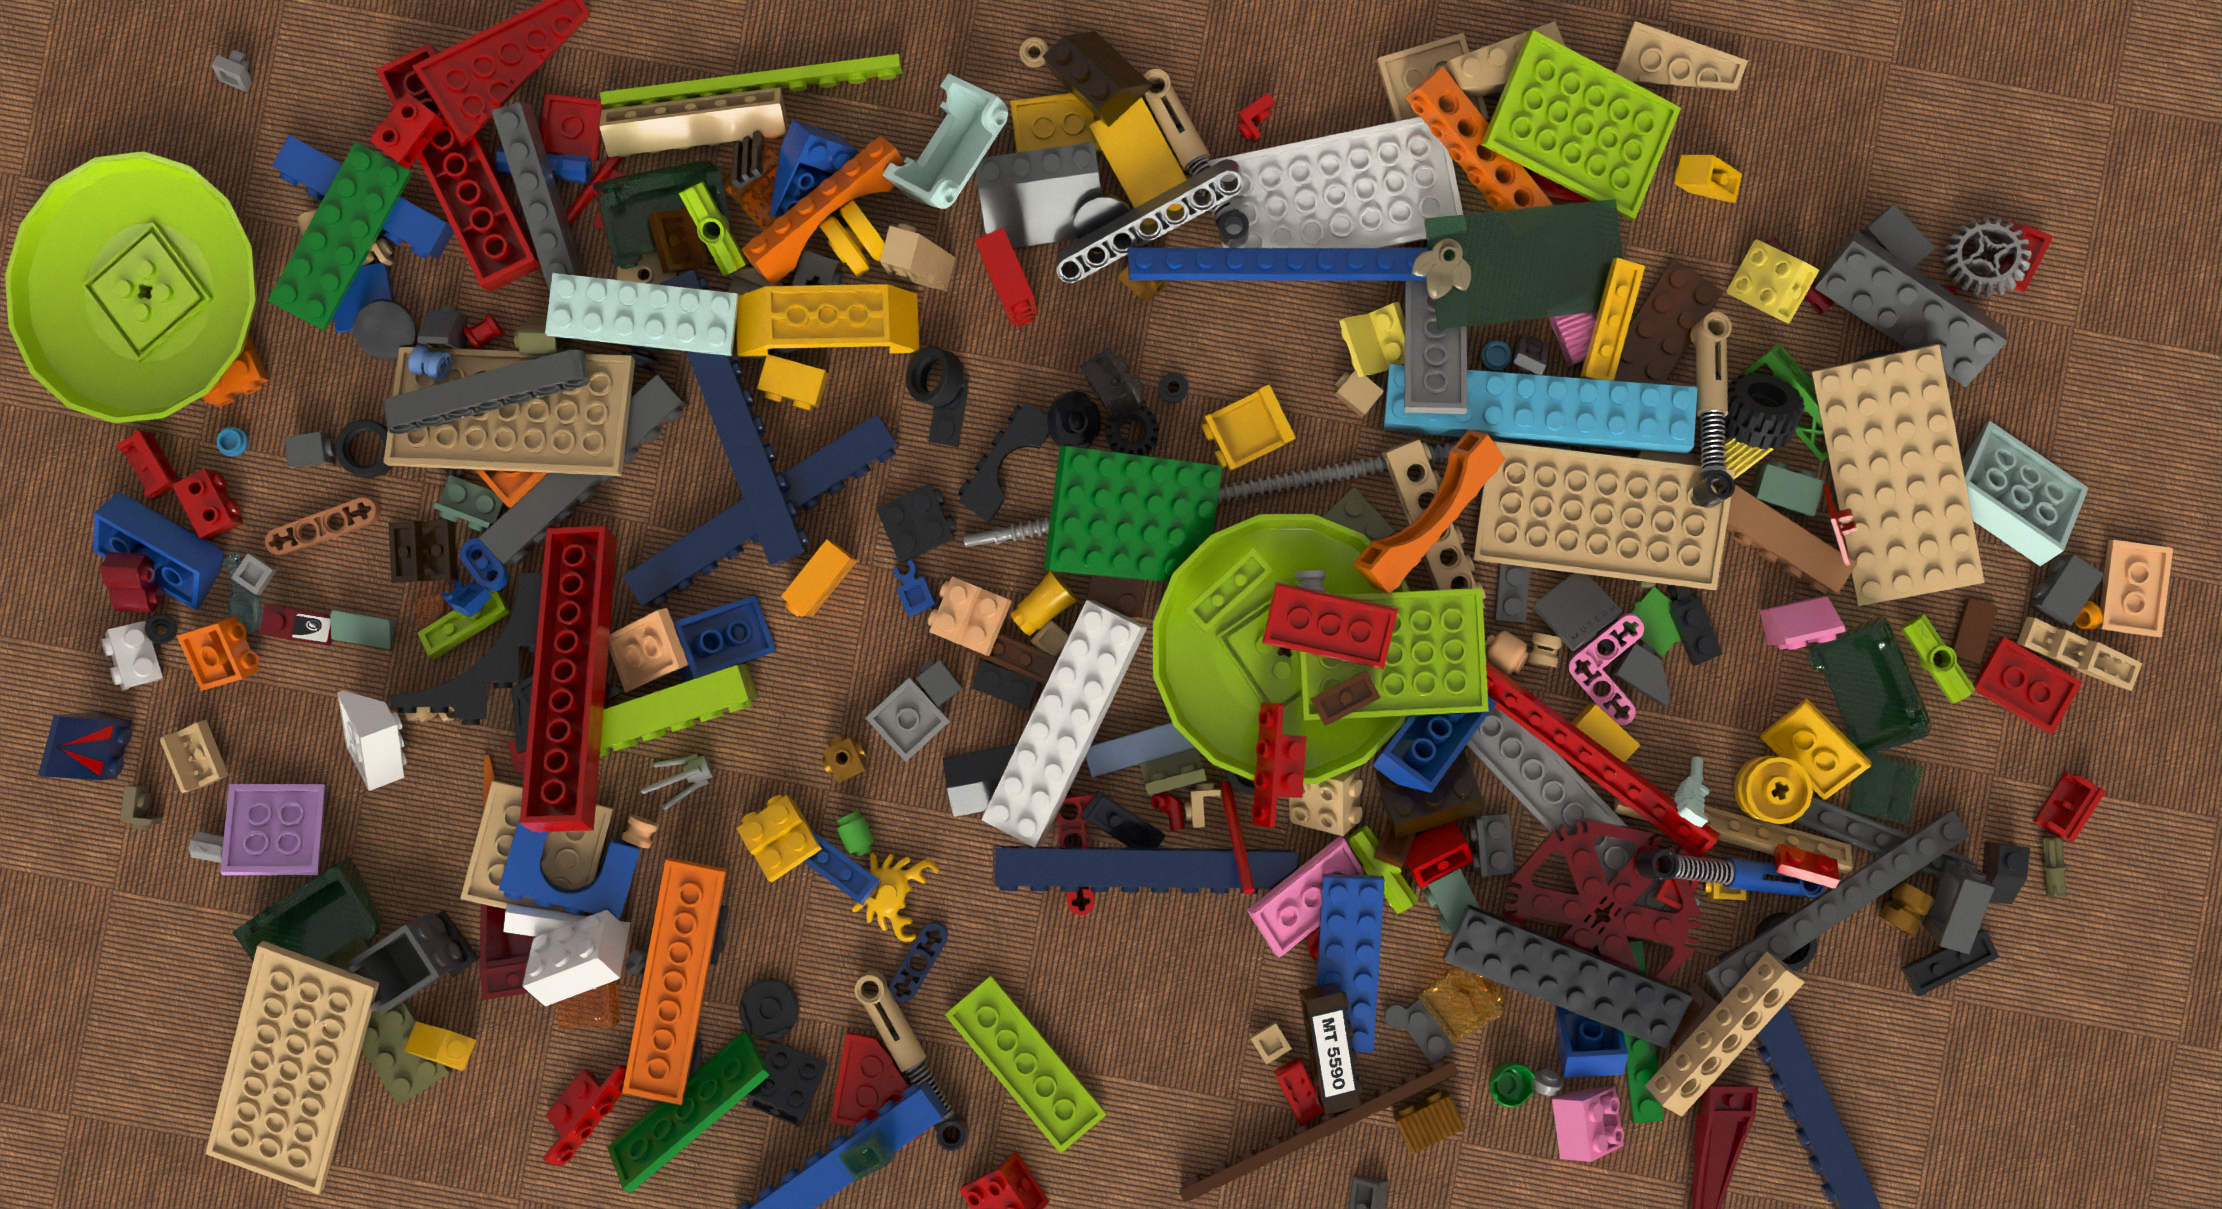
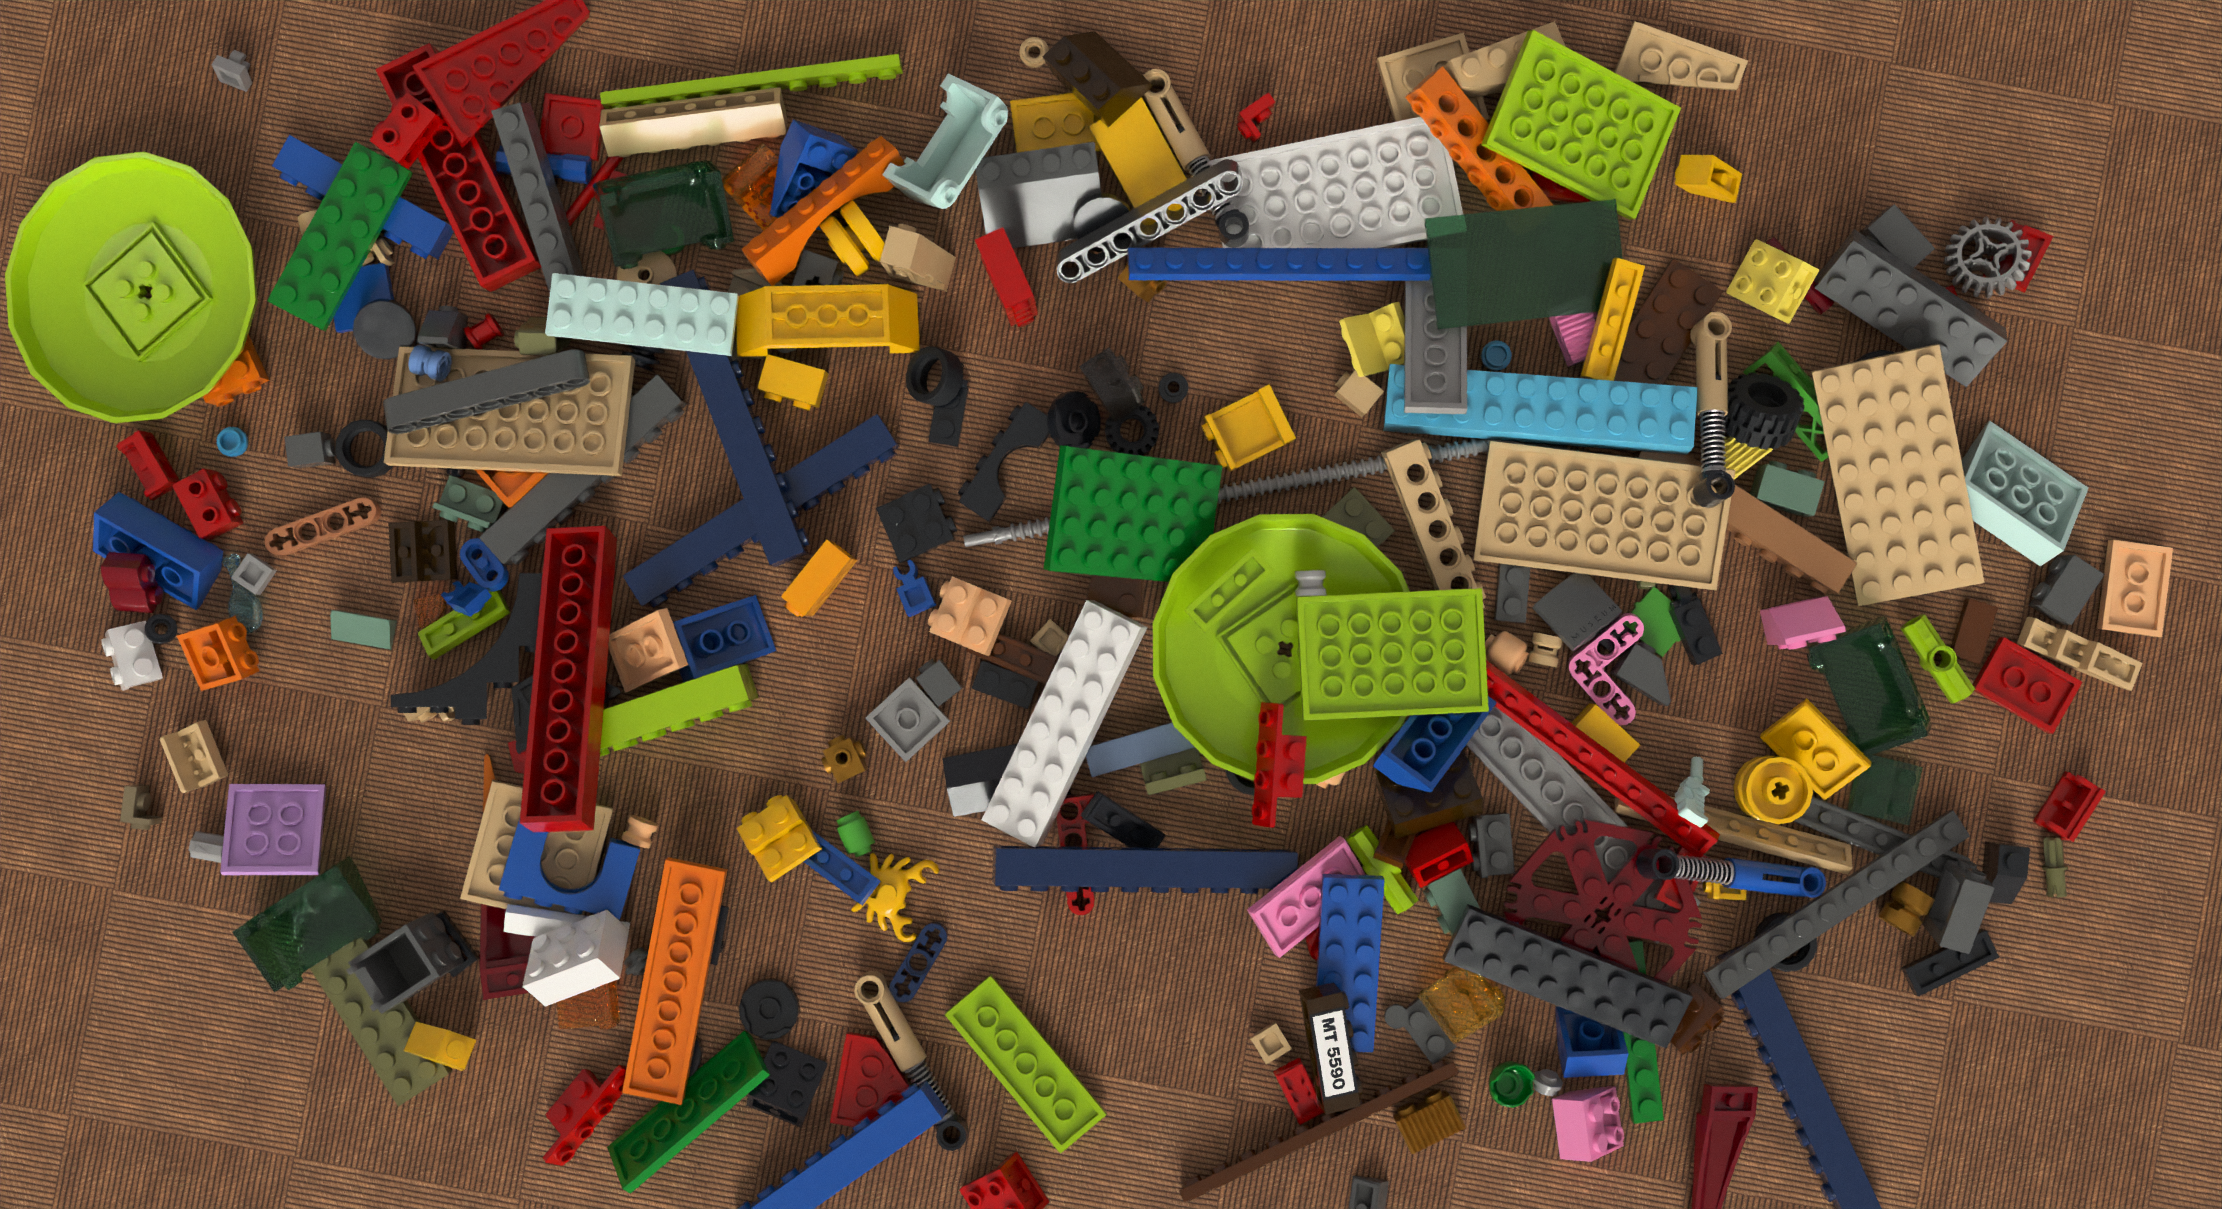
dark blue slope [38,712,132,780] -> none
tan plate [205,941,379,1195] -> none
dark red slope [259,604,332,646] -> none
white slope [337,691,407,791] -> none
light grey plant [640,753,714,810] -> none
reddish brown bracket [648,206,709,274] -> none
lime piece [679,181,747,276] -> none
black tile [731,130,764,189] -> none
slope [839,1127,896,1181] -> none
yellow plant [1010,571,1078,636] -> none
red arm [1151,791,1185,830] -> none
tan bracket [1185,783,1221,828] -> none
red bar [1219,781,1255,894] -> none
red tile [1262,582,1398,669] -> none
tan bracket [1289,767,1362,836] -> none
reddish brown plate [1310,670,1381,726] -> none
orange arch [1353,430,1506,594] -> none
dark tan plate [1412,238,1471,299] -> none
dark grey plate [1513,332,1549,376] -> none
tan brick [1645,951,1805,1117] -> none
red plate [1774,843,1840,889] -> none
red piece [1823,483,1857,566] -> none
light orange plate [2074,601,2103,630] -> none

